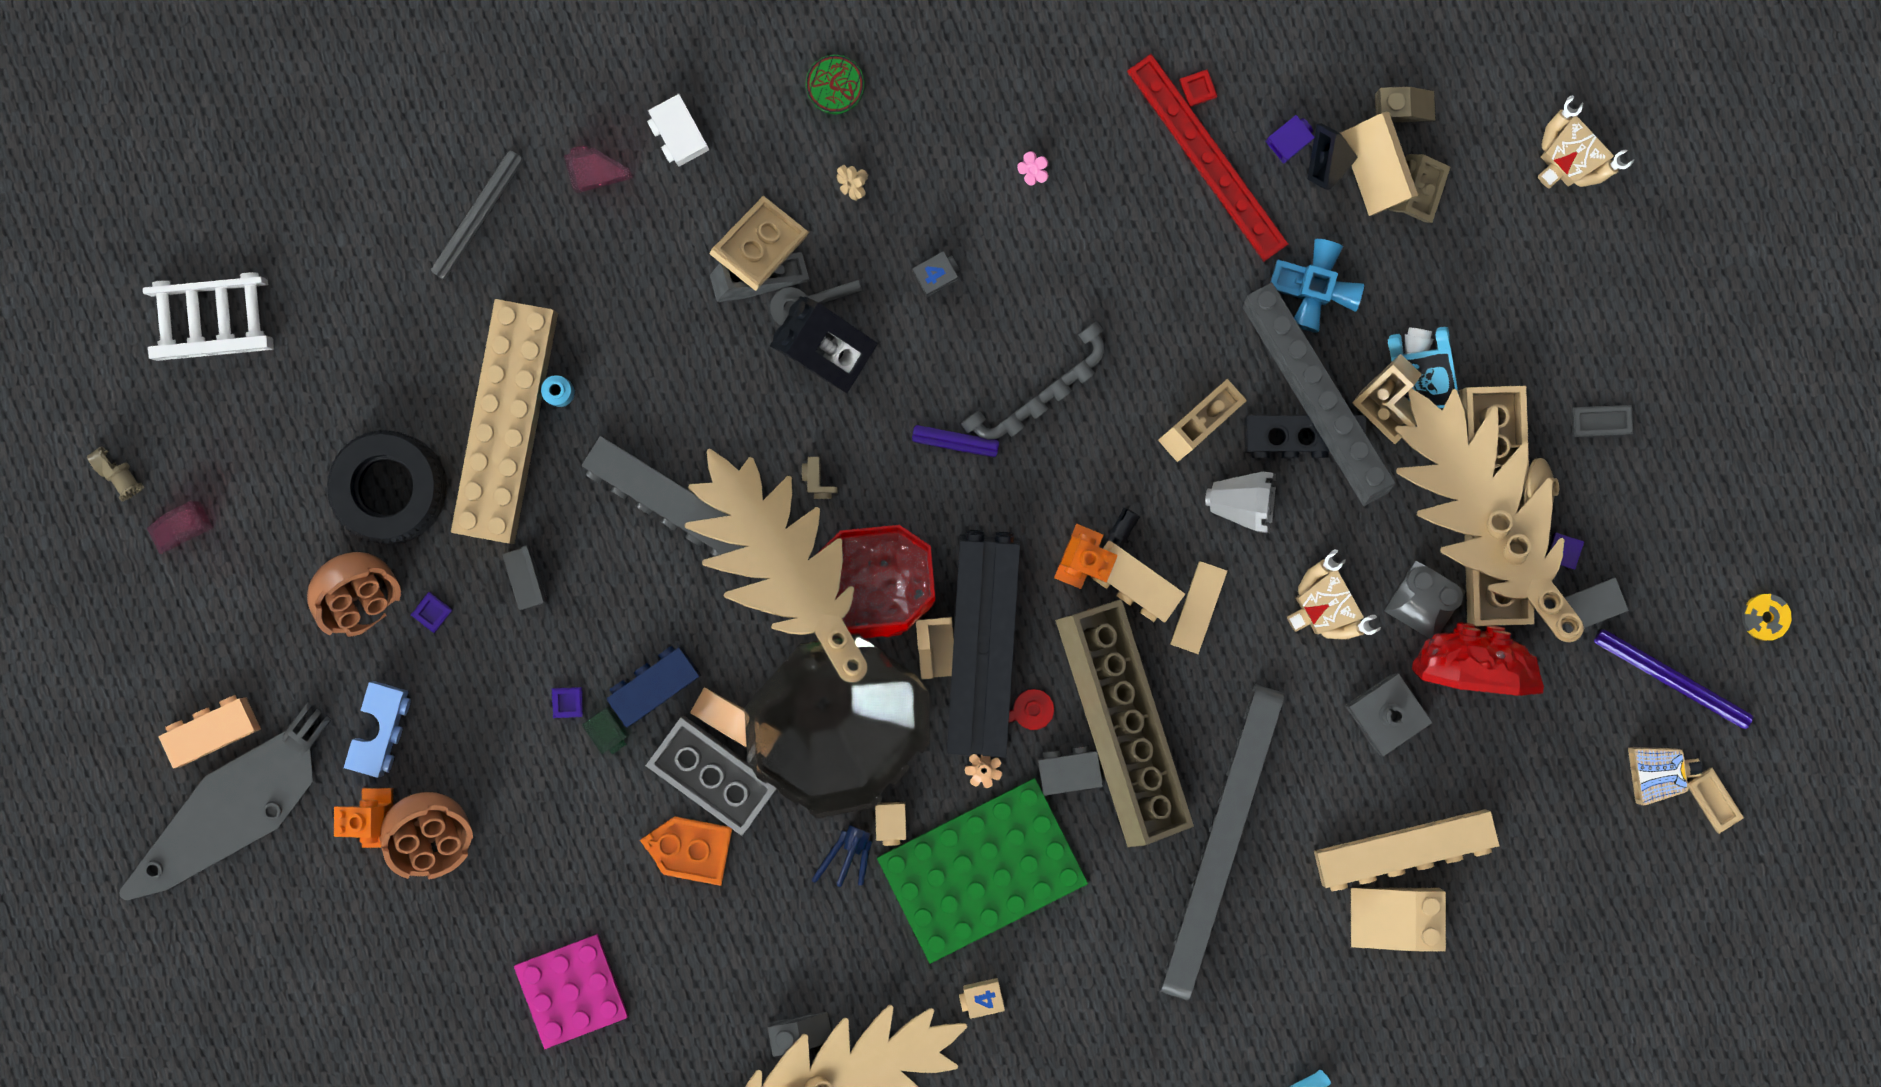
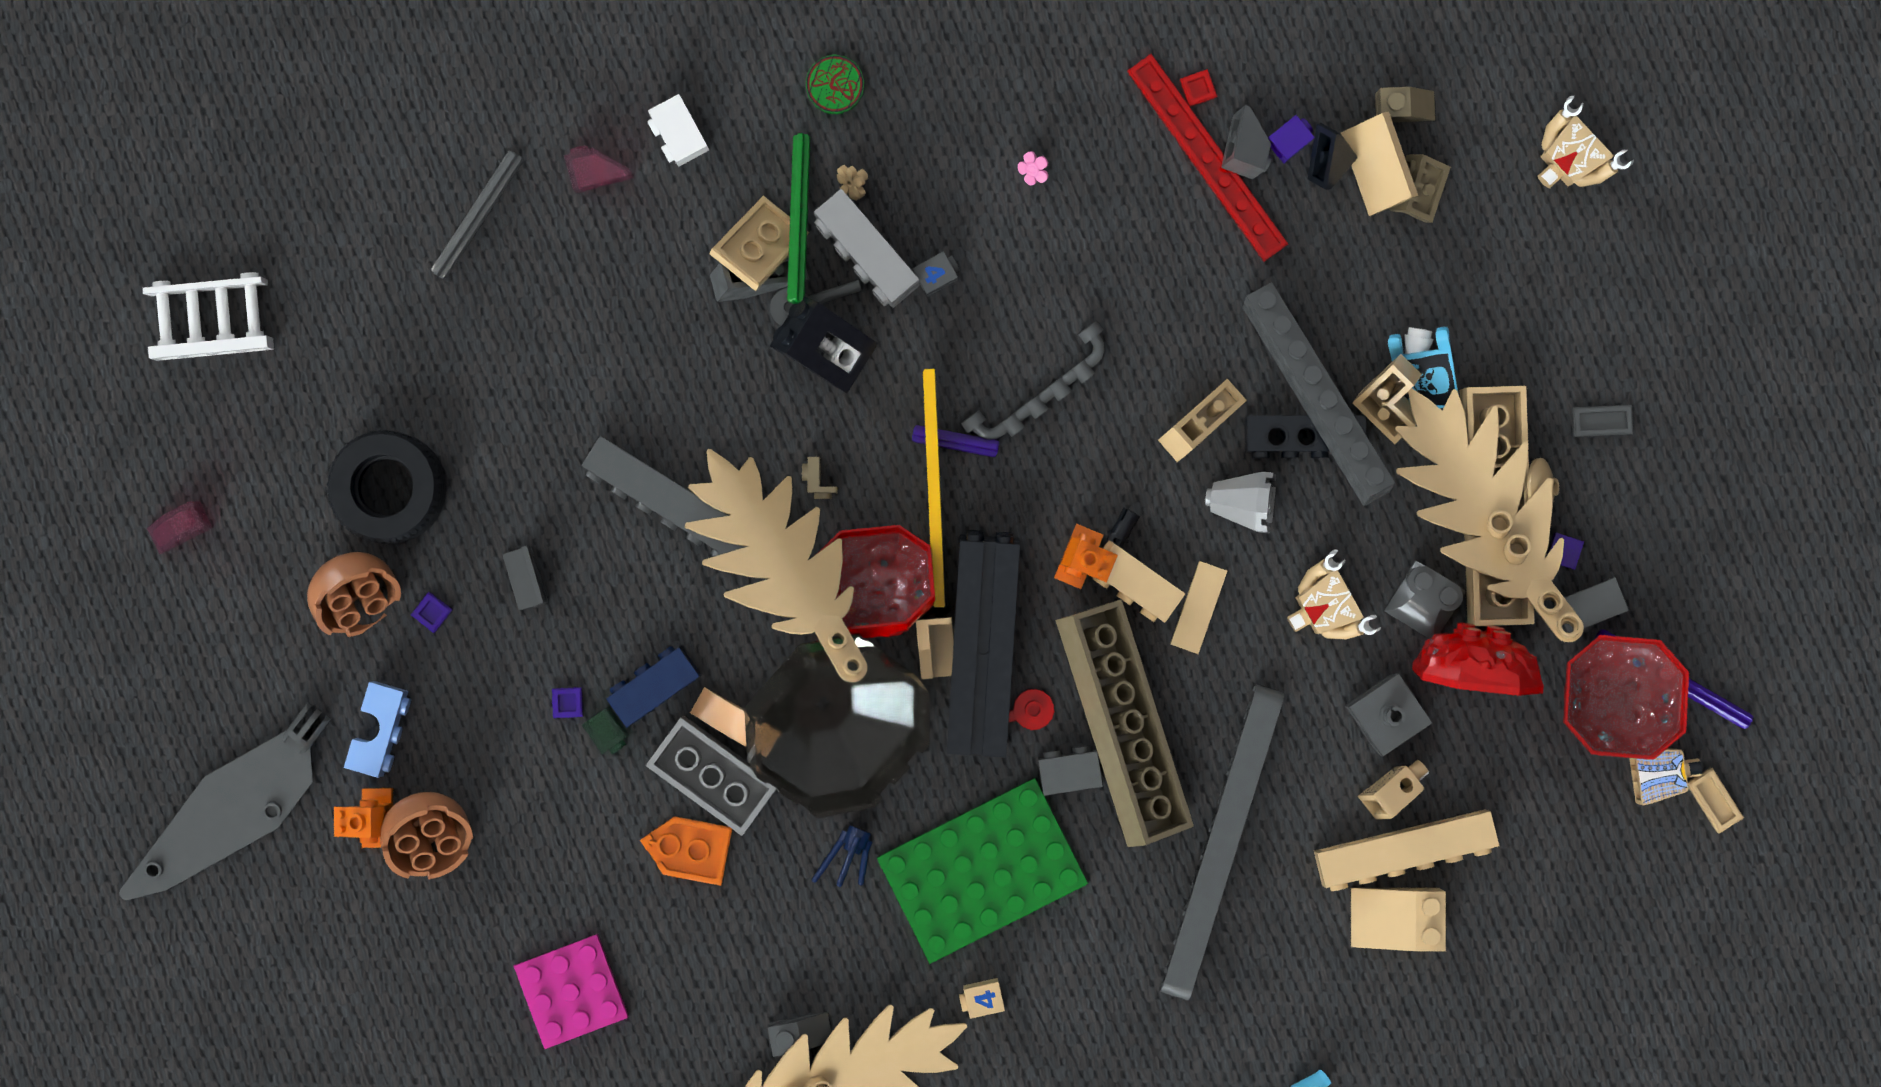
dark tan connector [87,446,144,501] -> none
light nougat brick [158,695,261,769] -> none
tan brick [451,299,558,544] -> none
medium azure brick [541,375,575,407] -> none
tan brick [875,802,906,846] -> none
light nougat plant [965,754,1002,788] -> none
dark azure brick [1270,239,1364,332] -> none
yellow piece [1742,594,1792,641] -> none
none -> green axle [787,133,810,304]
none -> light grey brick [814,189,920,308]
none -> yellow tile [923,368,945,607]
none -> dark grey slope [1221,105,1271,179]
none -> tan torso [1358,760,1429,819]
none -> clear light blue rock [1563,635,1689,760]

